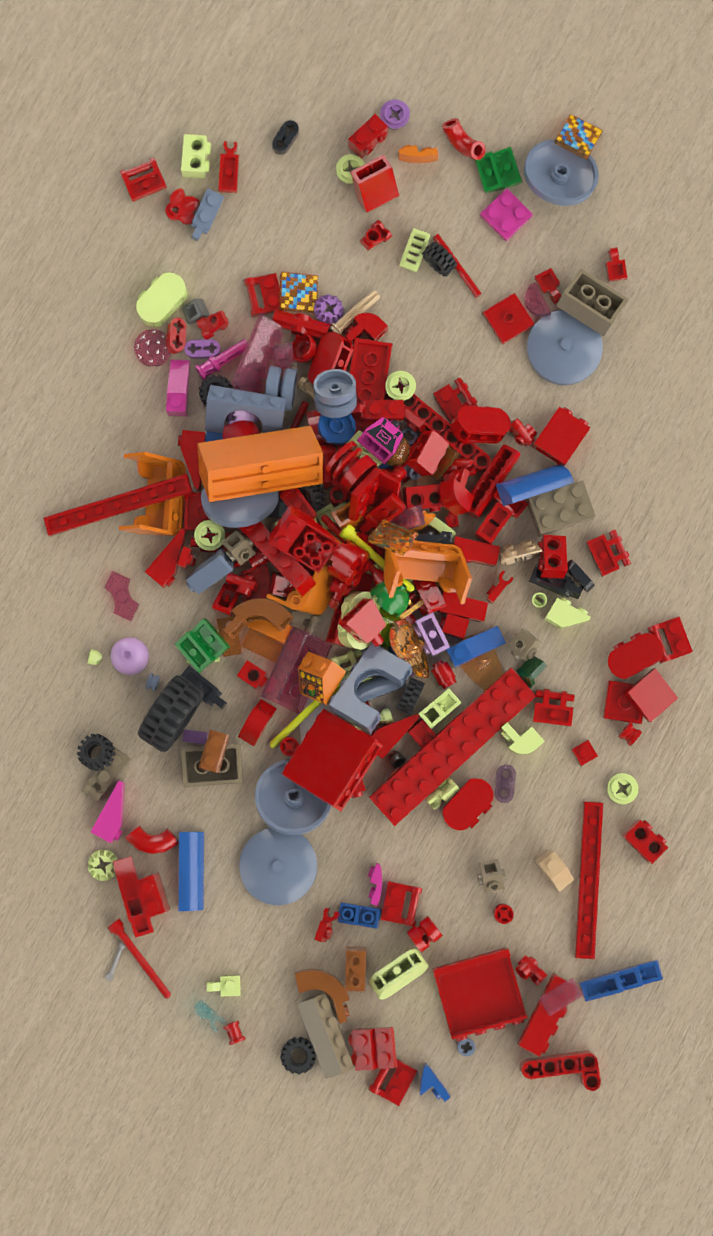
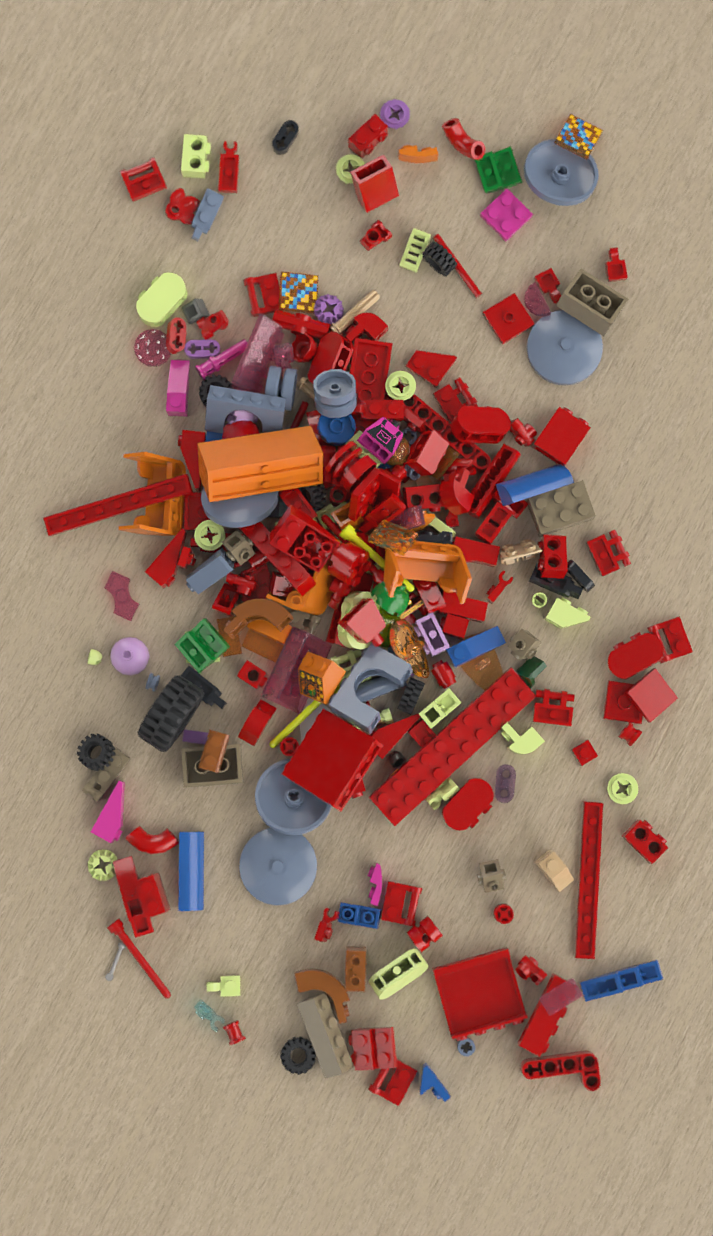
none -> red wing [405,350,457,388]

